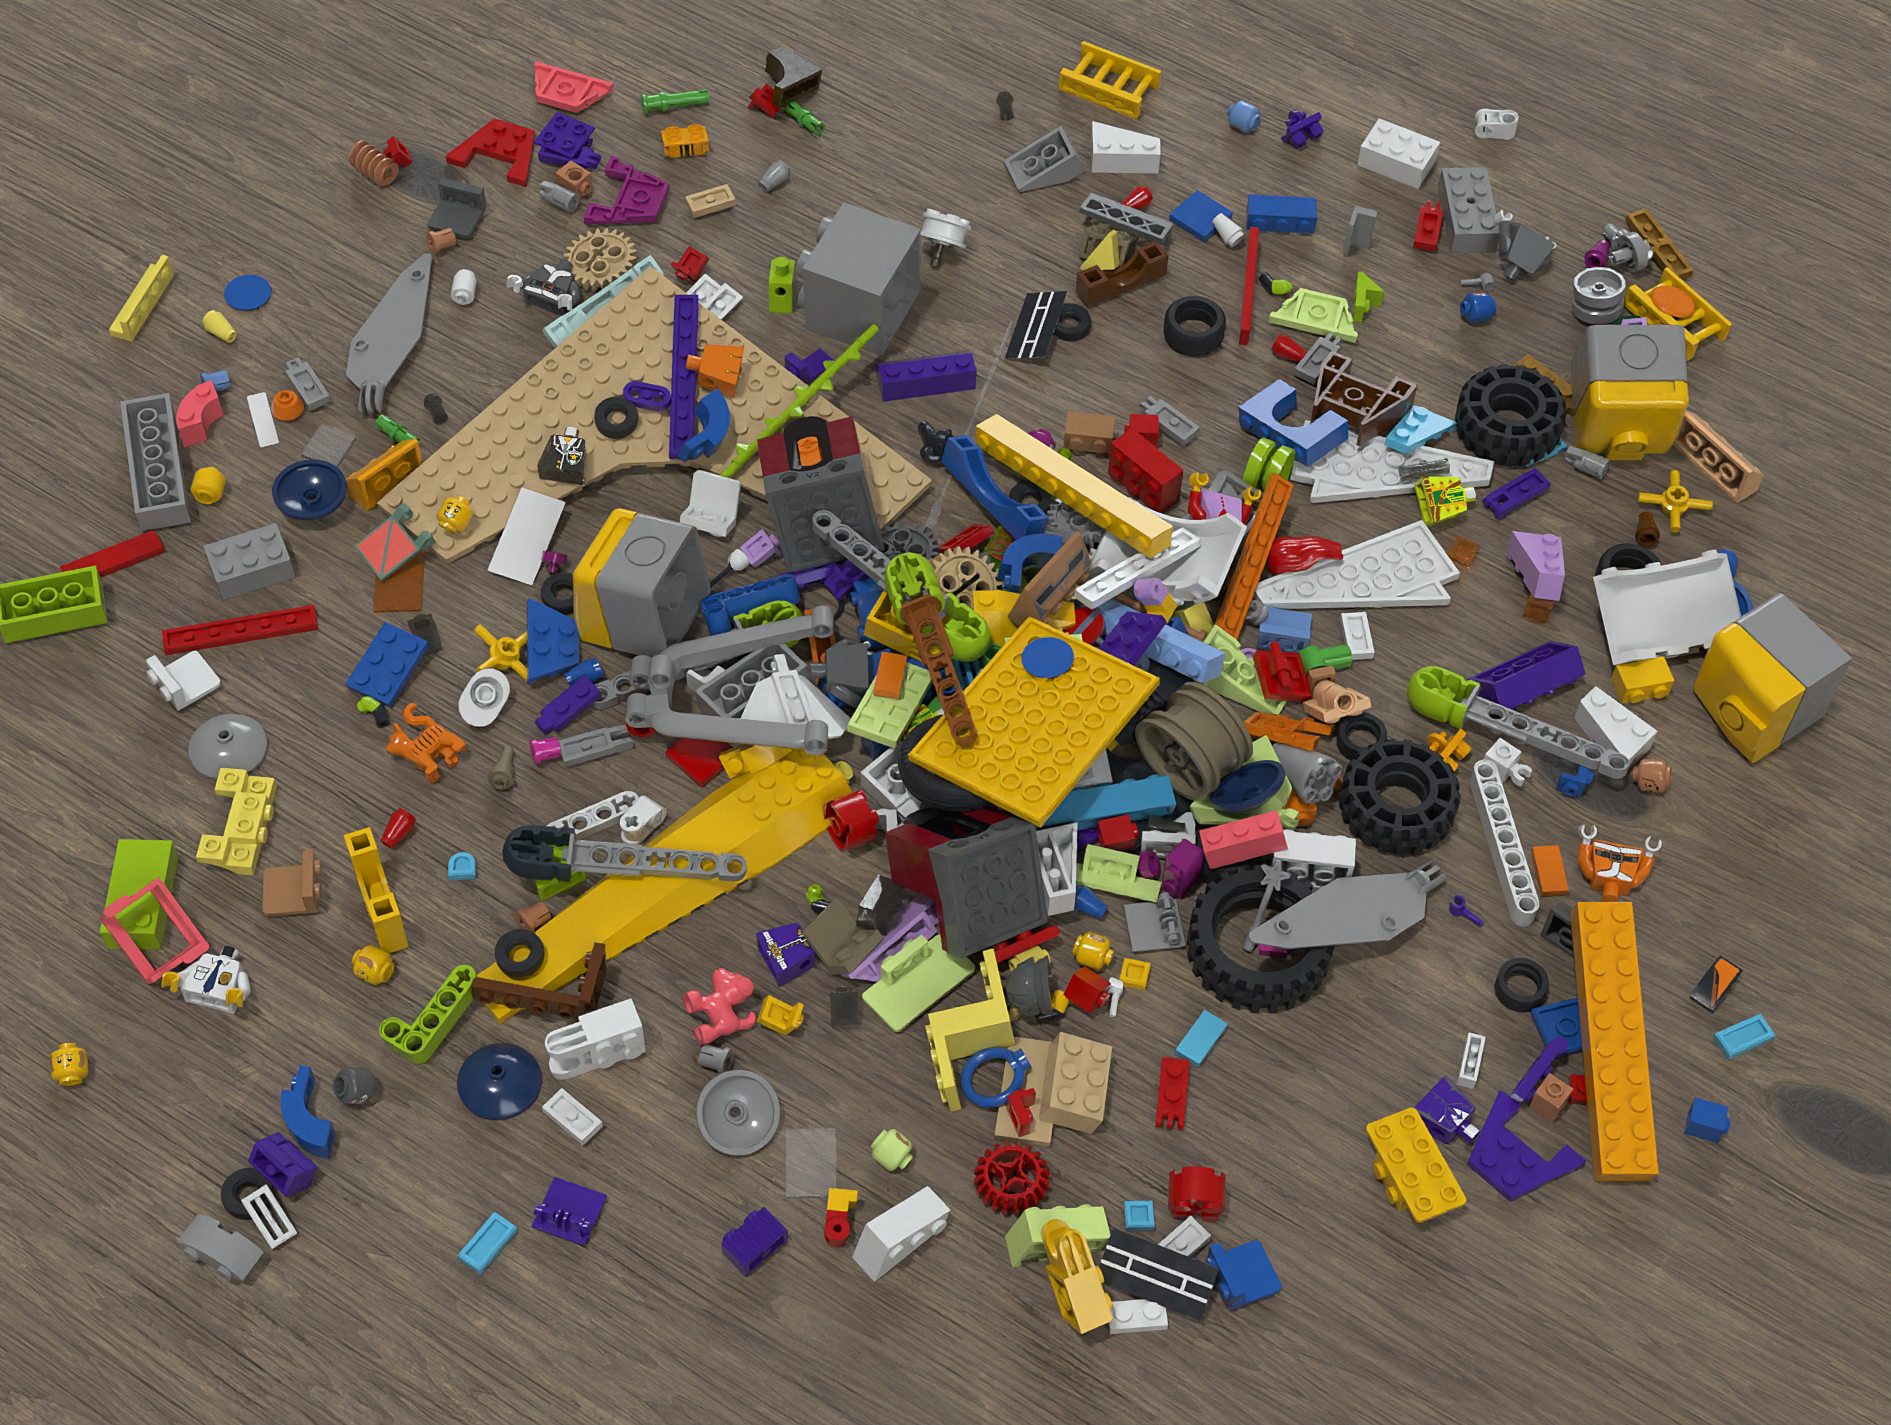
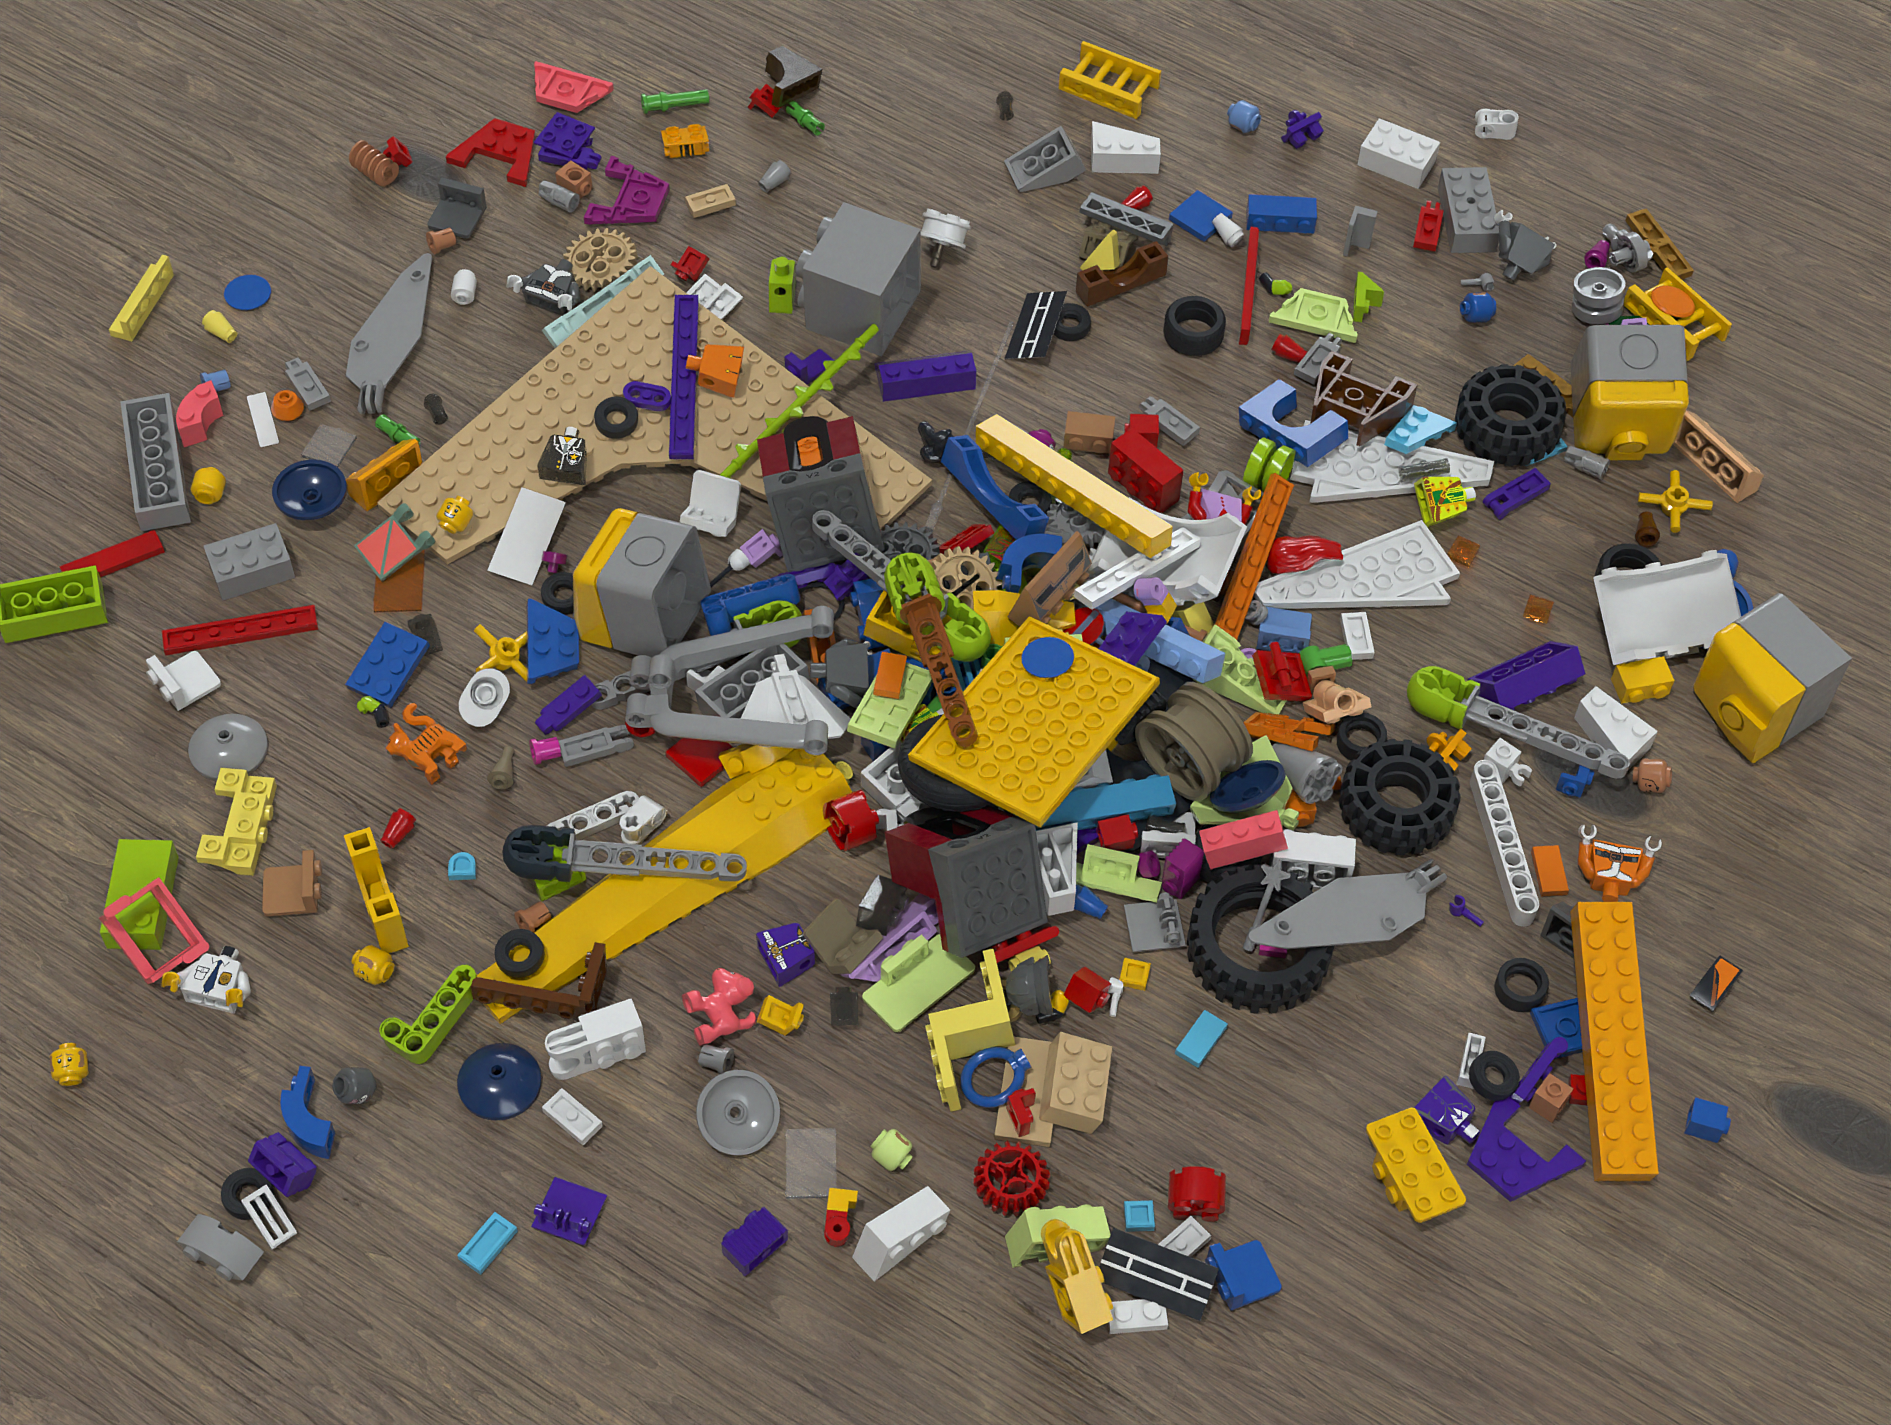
blue cone [564,657,604,686] -> none
blue arch [678,388,730,462] -> none
arm [806,885,831,913] -> none
yellow head [1072,931,1114,971] -> none
red hinge [1155,1057,1190,1130] -> none
lavender wedge [1507,531,1565,601] -> none
medium azure tile [1713,1014,1776,1060] -> none
none -> black tyre [1469,1051,1520,1101]

